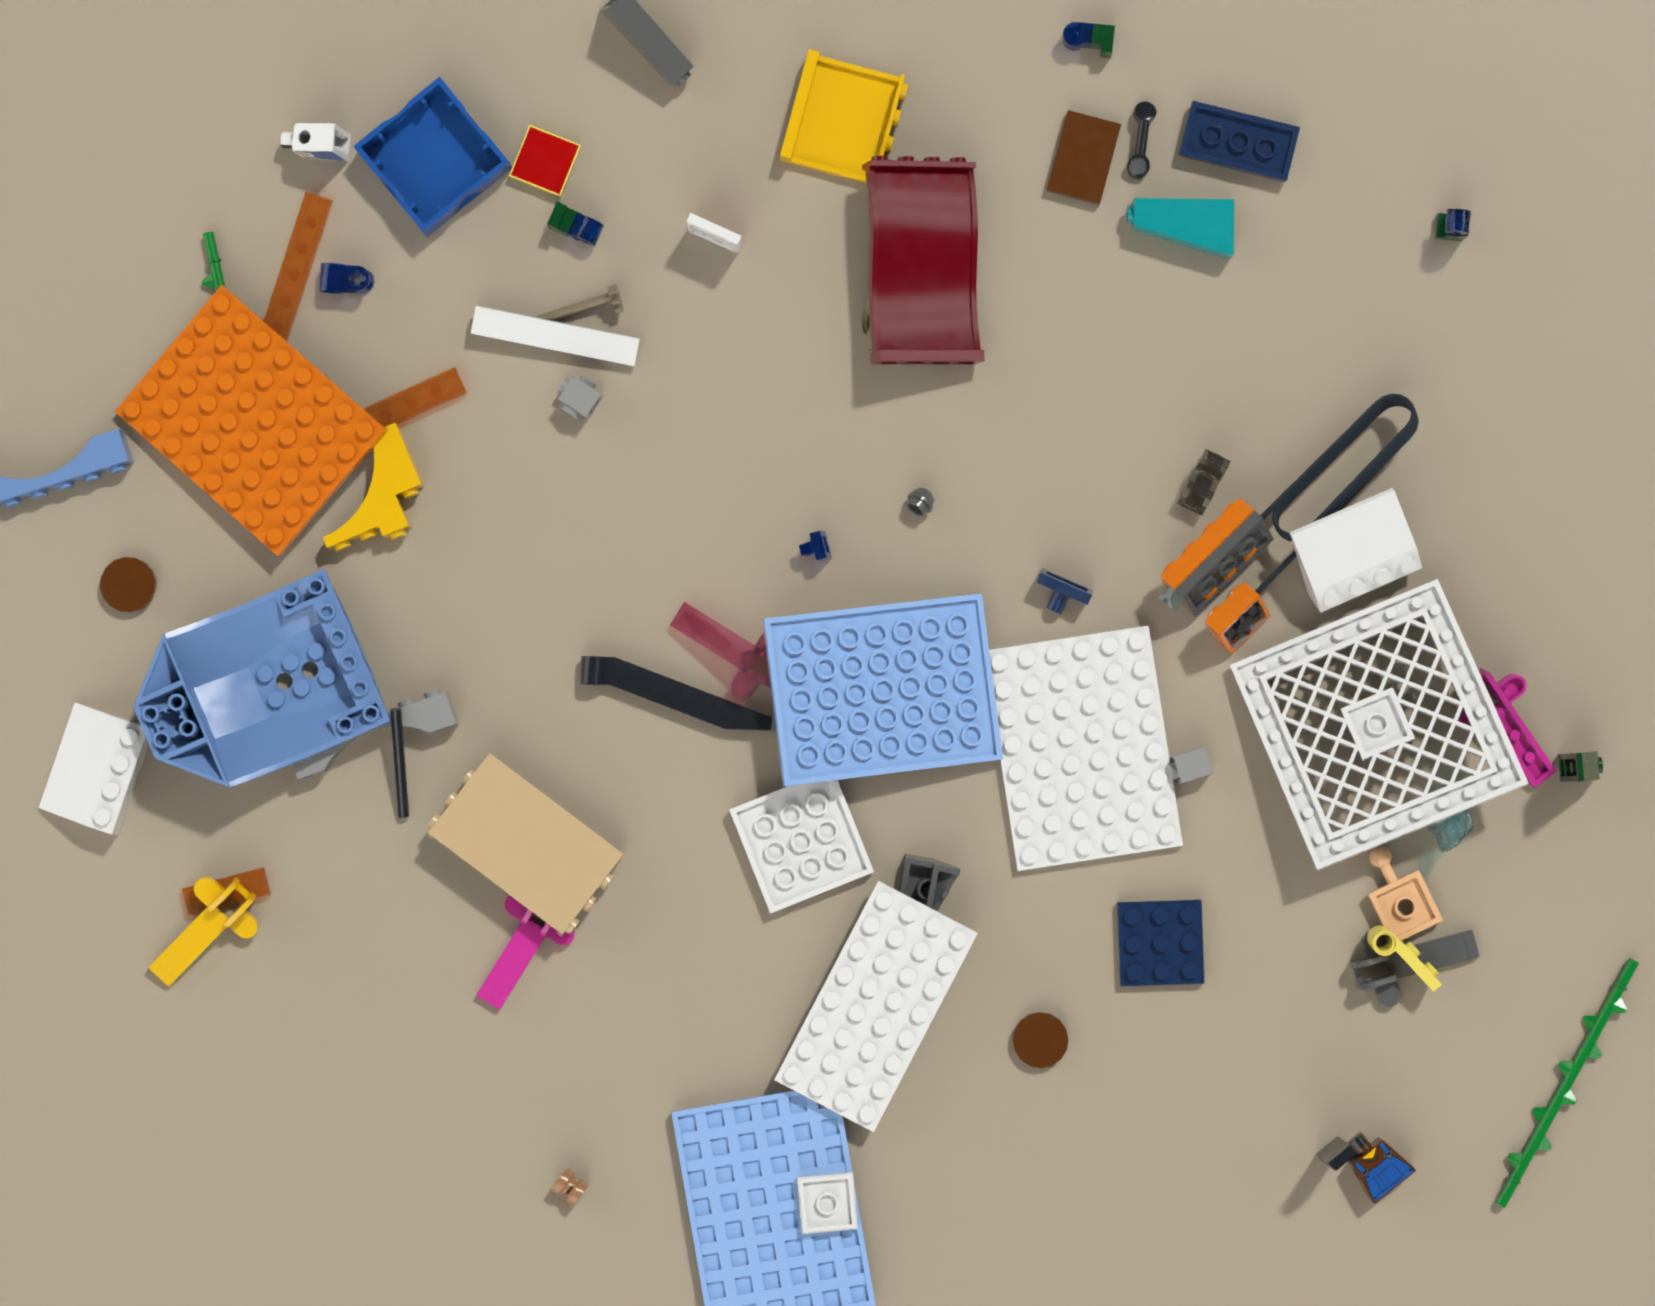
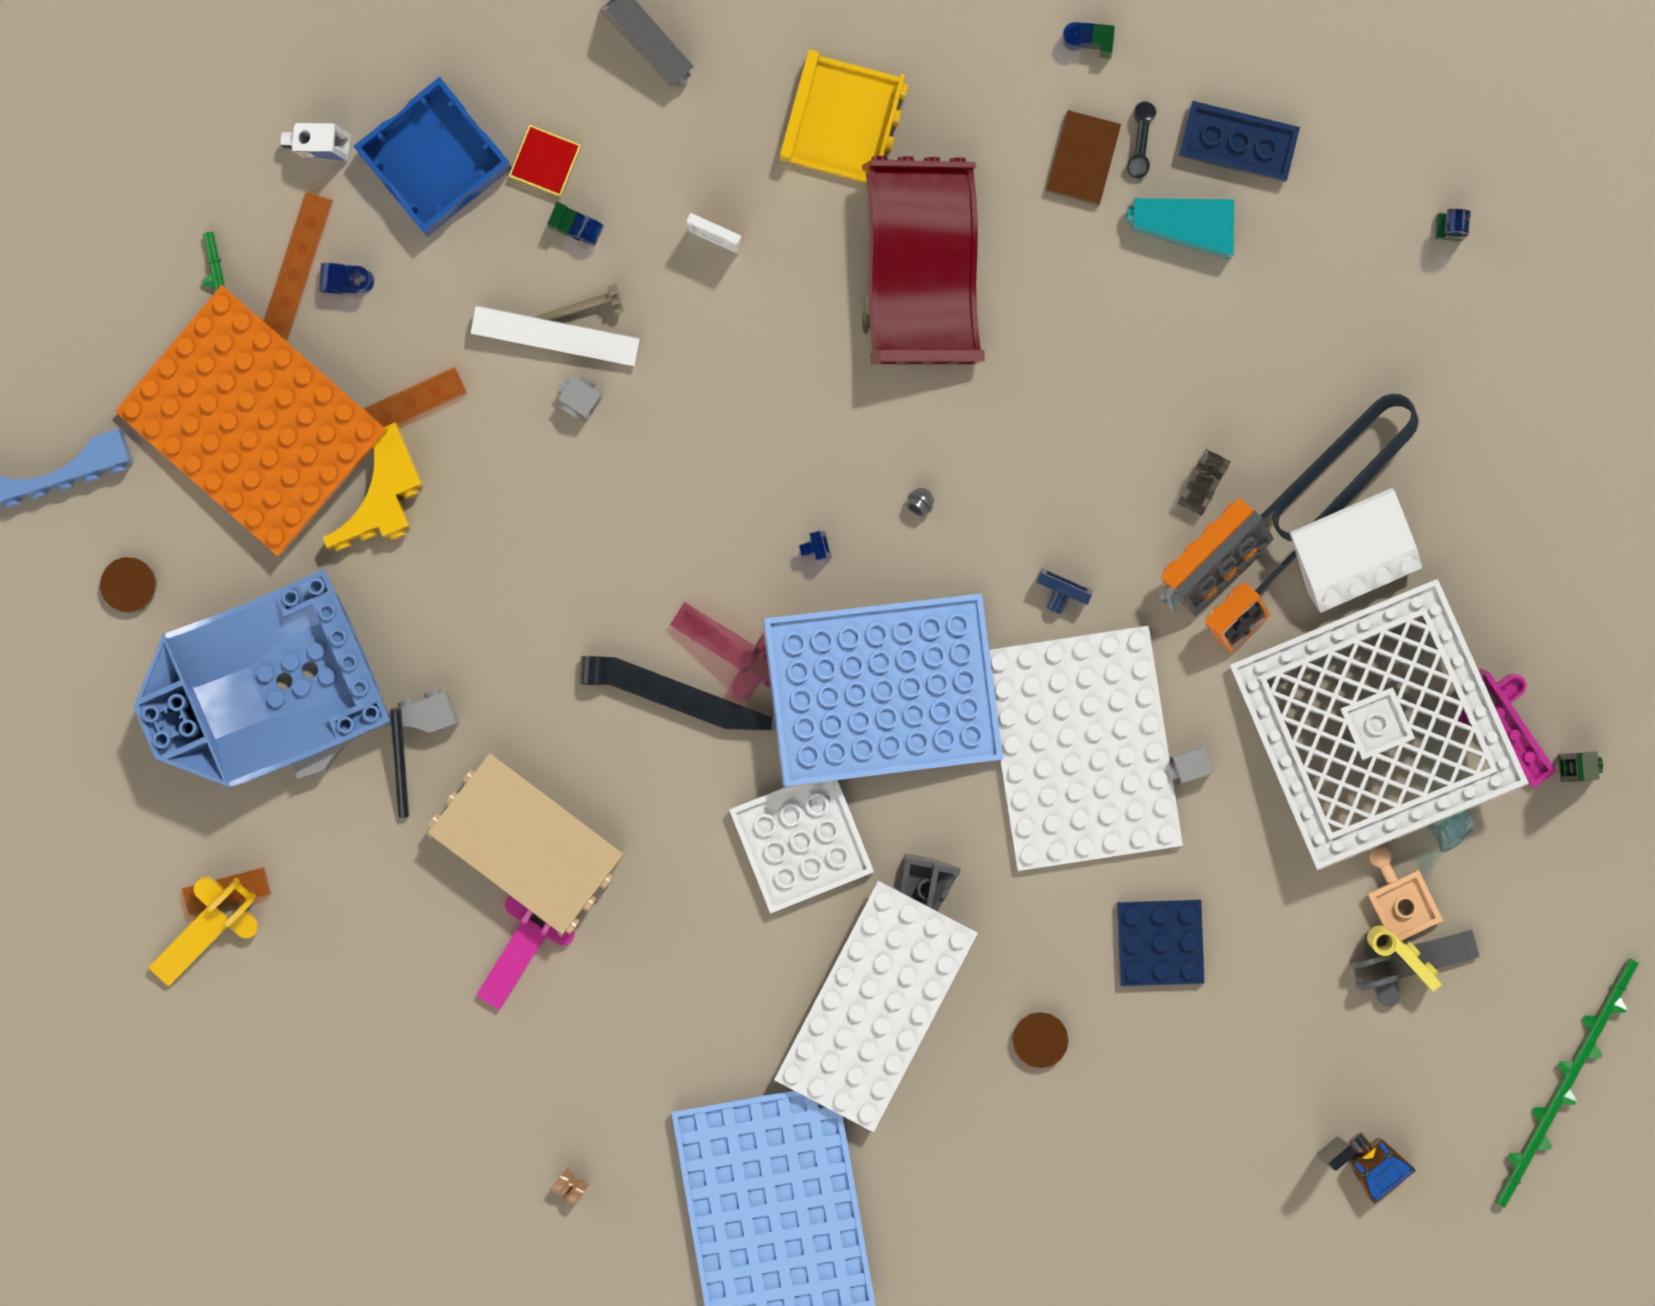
white slope [39,702,149,835] -> none
white tile [797,1172,858,1234] -> none

